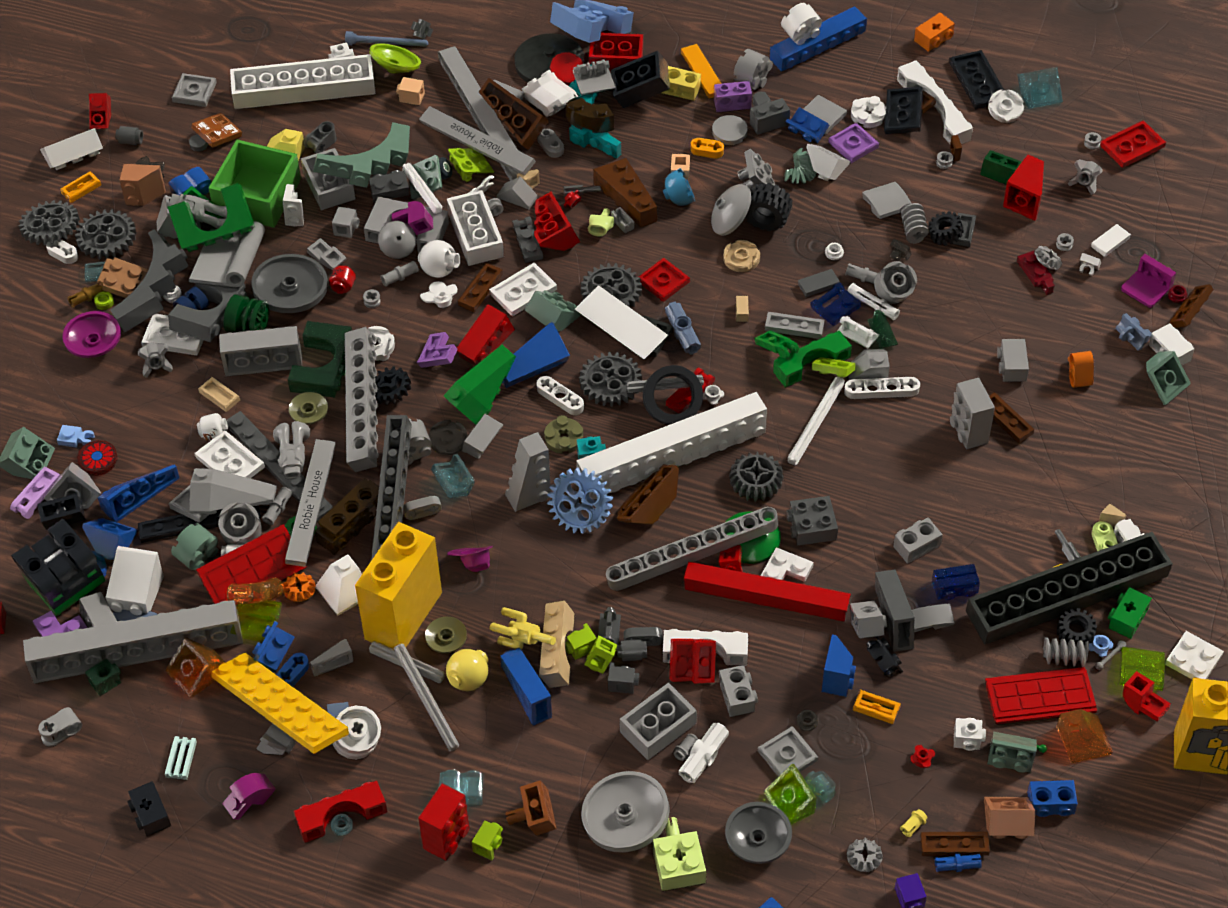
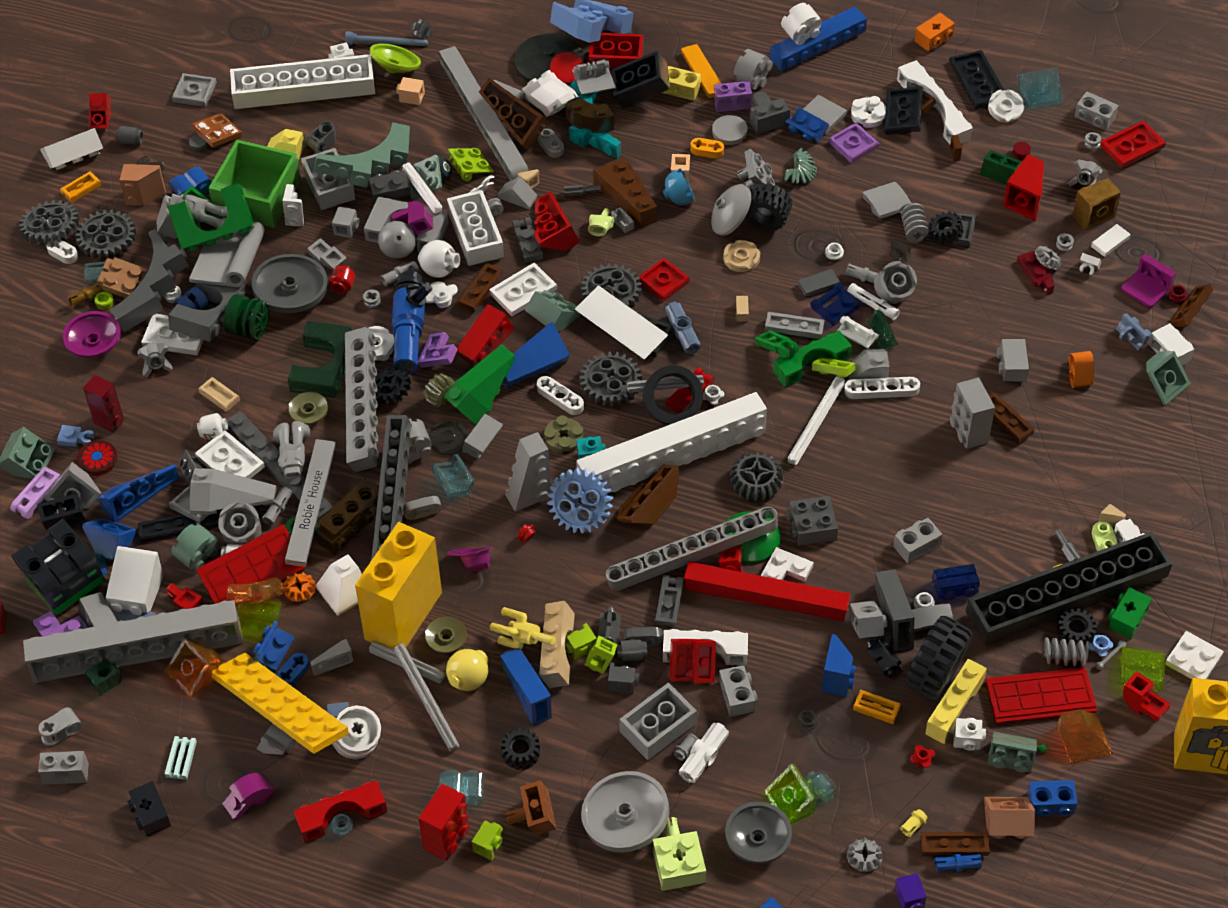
light grey brick [219,326,302,376] -> none
light grey tile [419,106,536,175] -> none
red plate [564,190,581,208] -> none
light grey tile [758,726,818,782] -> none
white slope [806,144,850,181] -> none
light grey bush [936,151,953,169] -> none
none -> light grey brick [38,751,89,785]
none -> dark red brick [83,375,124,433]
none -> red plate [166,583,203,609]
none -> dark grey hinge [179,450,202,486]
none -> blue piece [392,265,432,374]
none -> olive gear [423,373,454,407]
none -> black tyre [501,727,540,770]
none -> red plate [517,524,536,543]
none -> dark grey plate [655,575,684,628]
none -> black tyre [905,616,973,700]
none -> white plate [914,592,935,609]
none -> light yellow arch [925,659,987,744]
none -> dark red tile [1012,142,1031,159]
none -> pearl gold brick [1072,178,1121,230]
none -> light grey brick [1074,92,1119,130]

